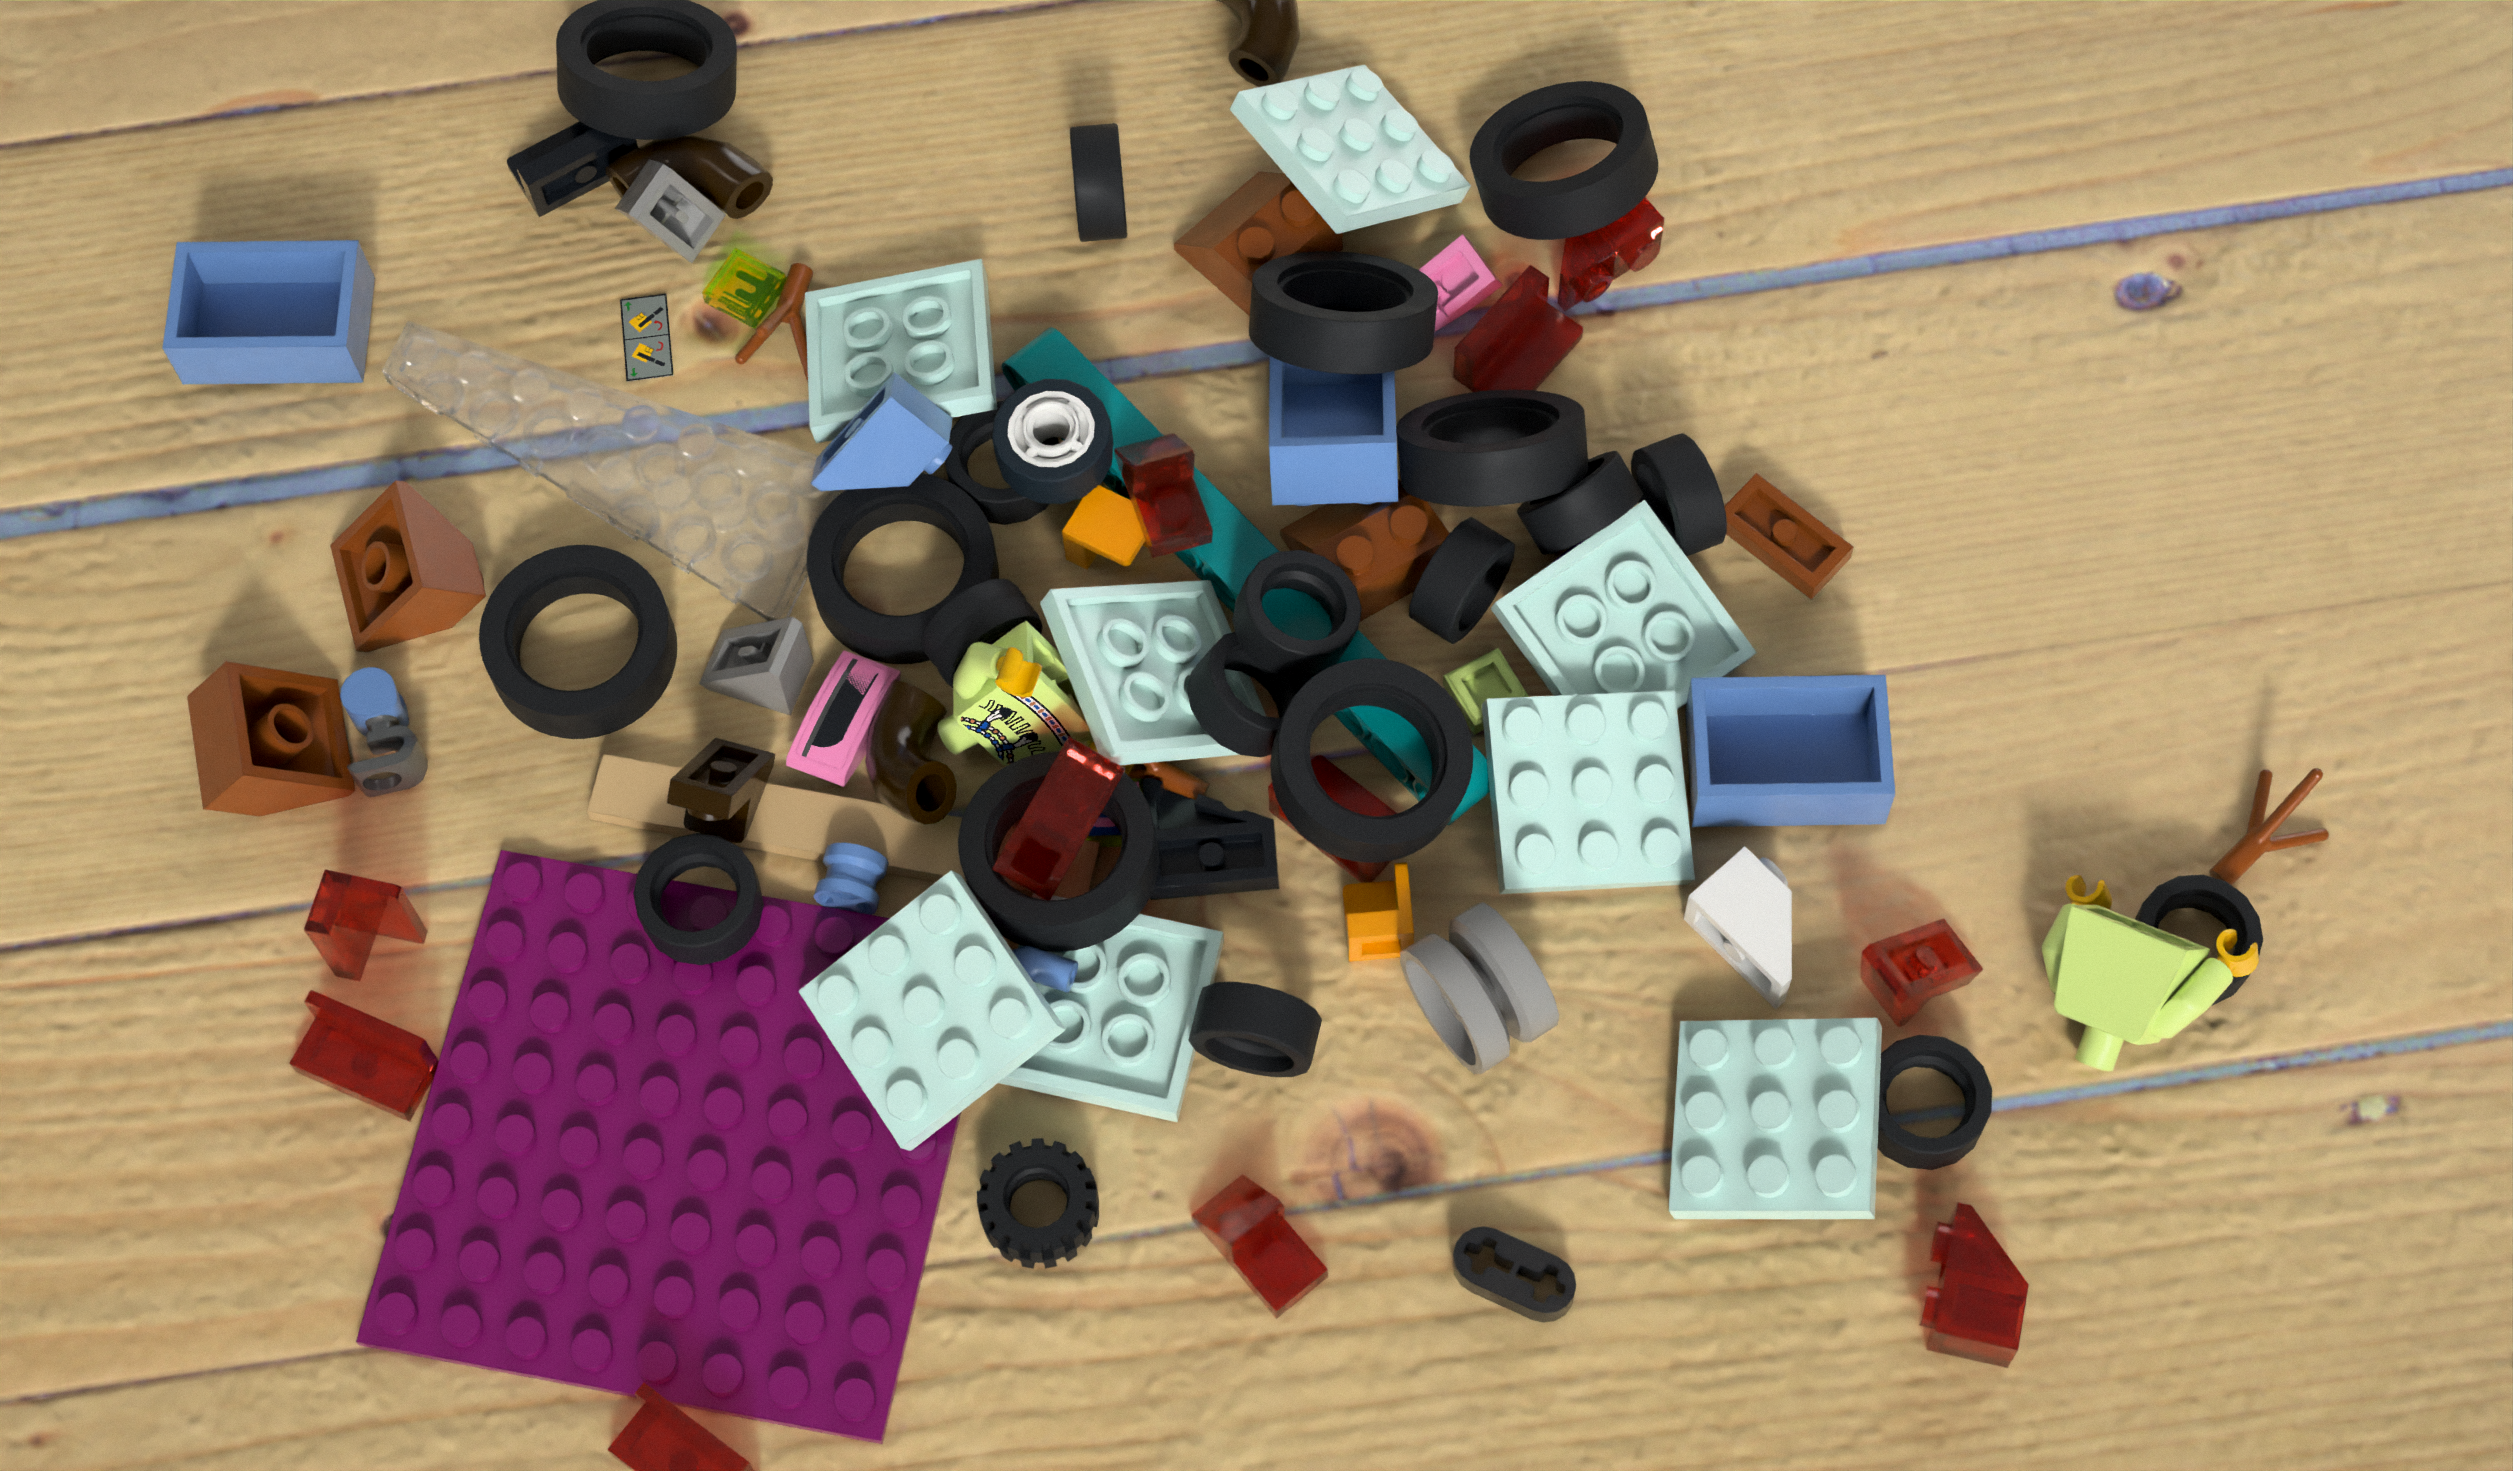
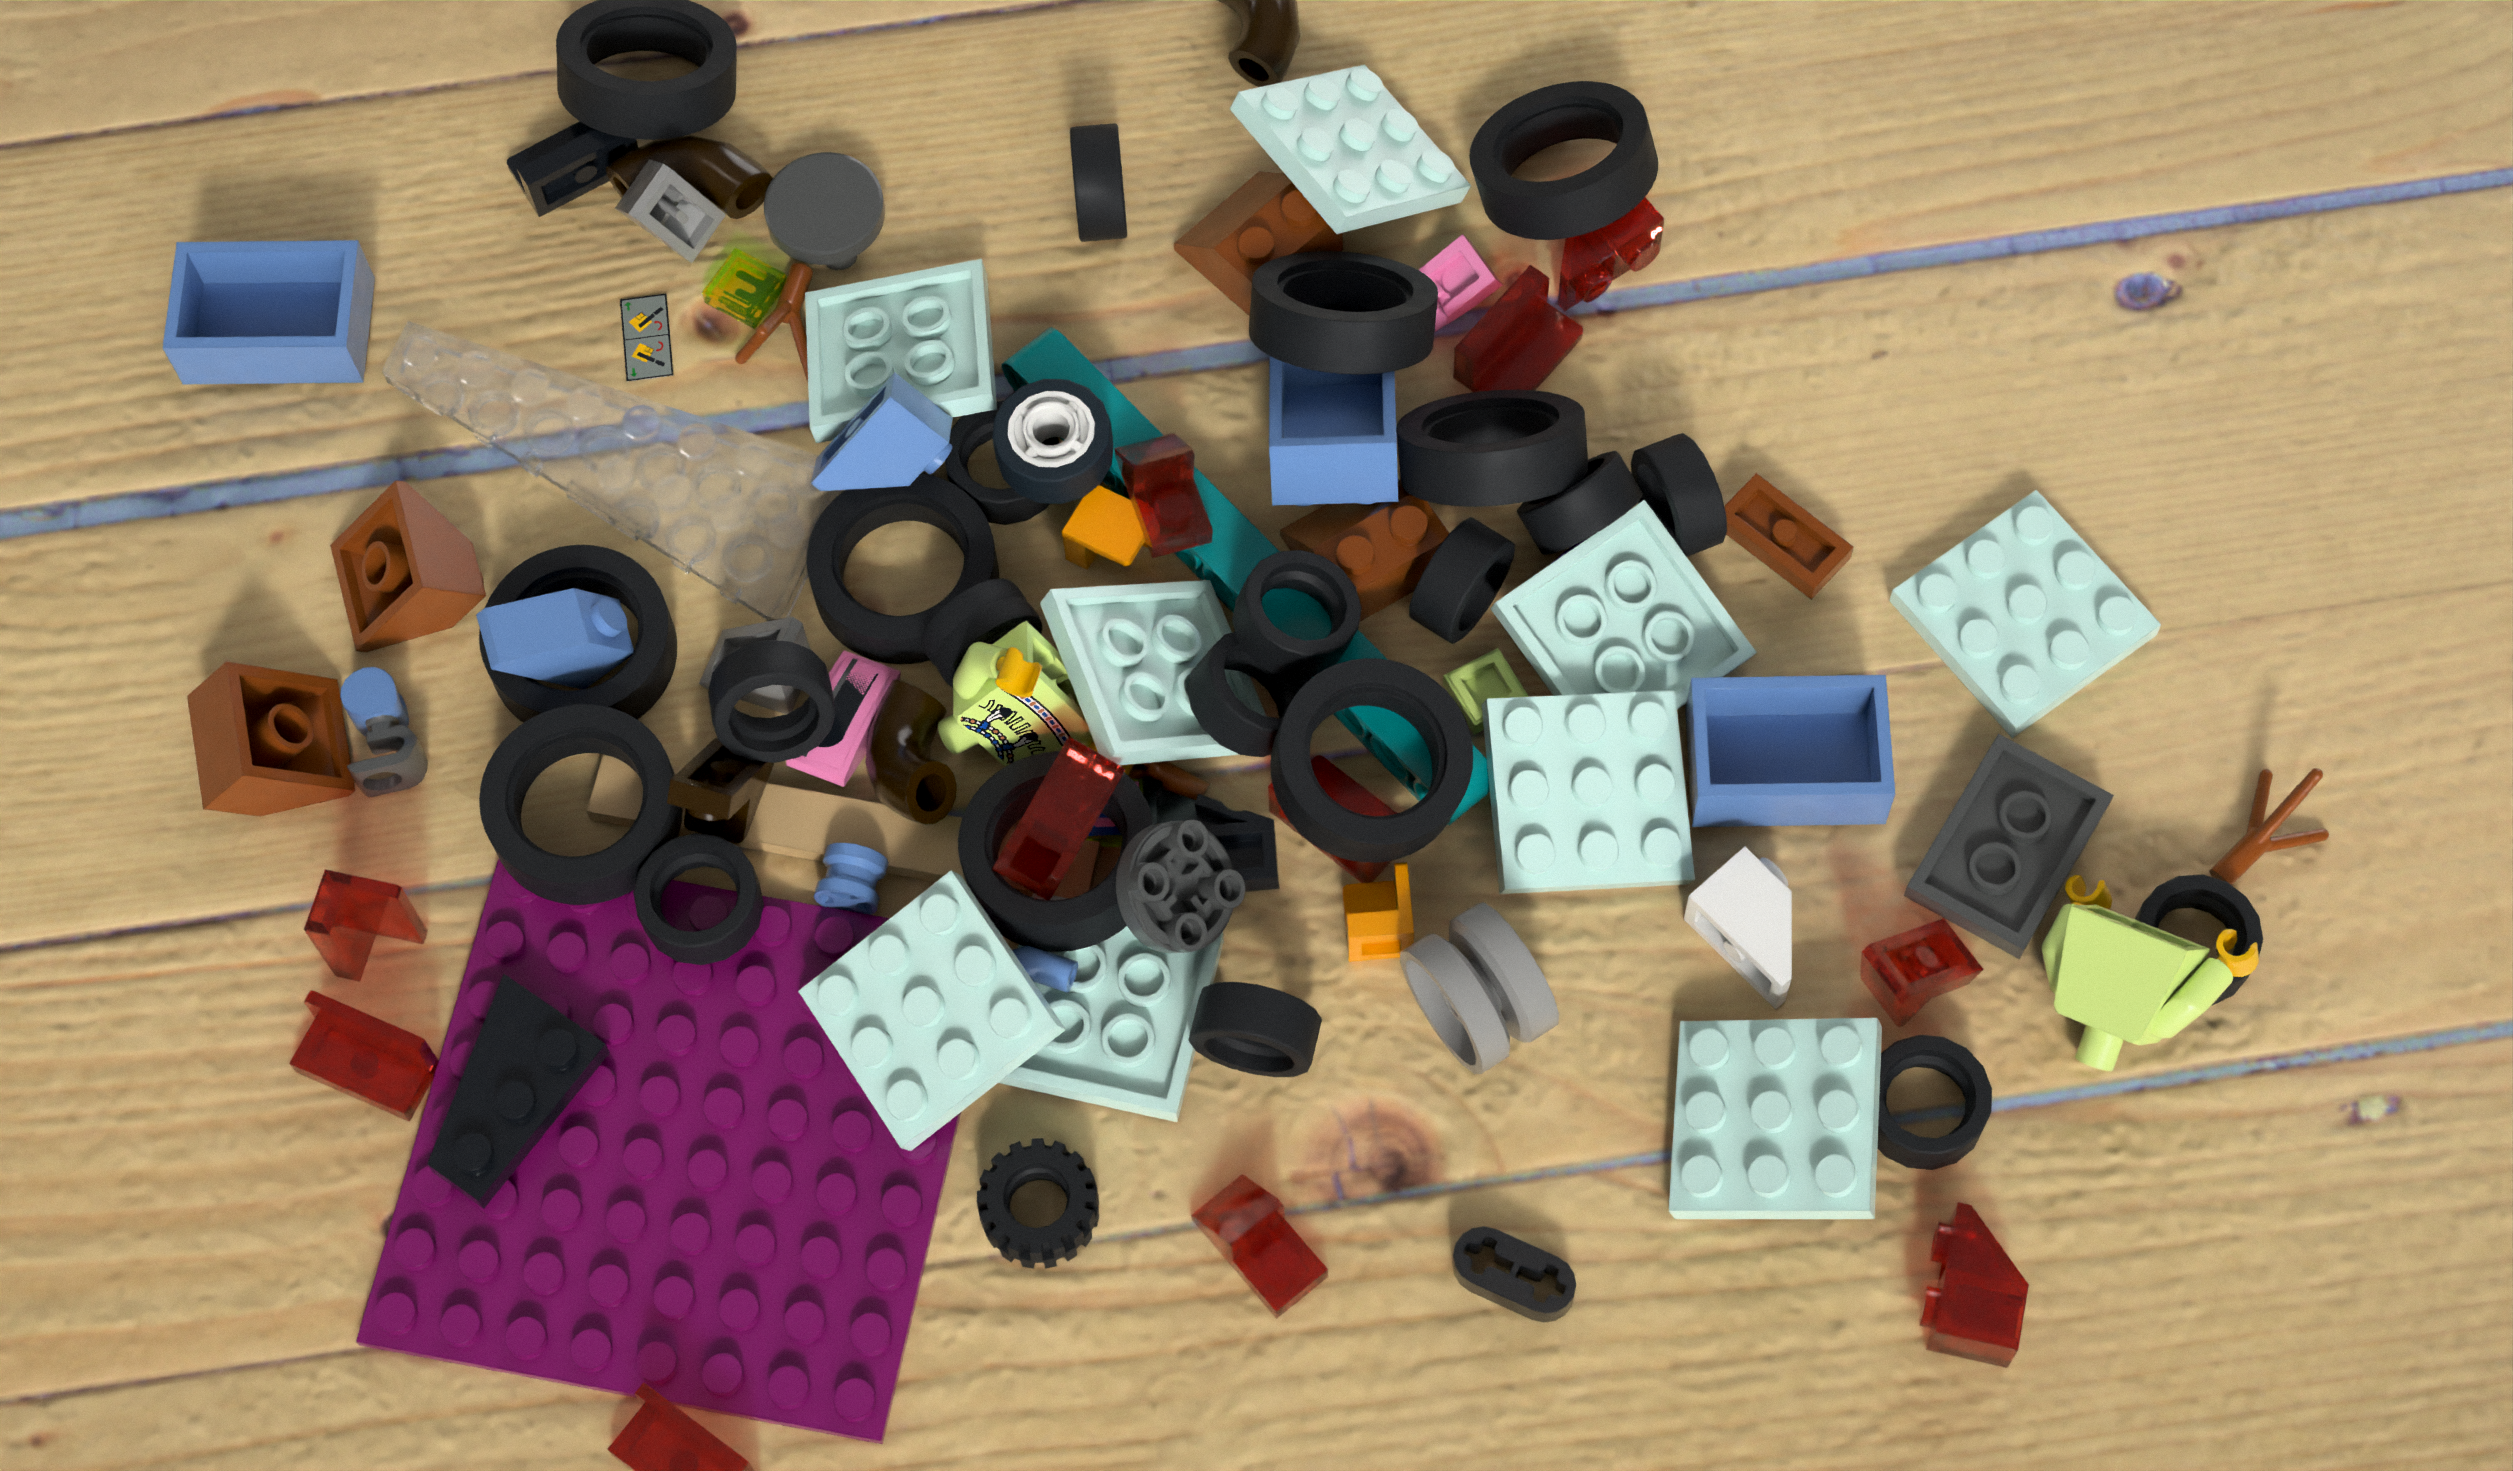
none -> black wing [427,974,610,1209]
none -> medium blue slope [476,588,634,690]
none -> black tyre [479,704,683,905]
none -> black tyre [708,640,836,763]
none -> dark grey tile [764,152,885,271]
none -> dark grey tile [1116,819,1245,953]
none -> light aqua plate [1889,490,2161,738]
none -> dark grey plate [1904,734,2114,959]

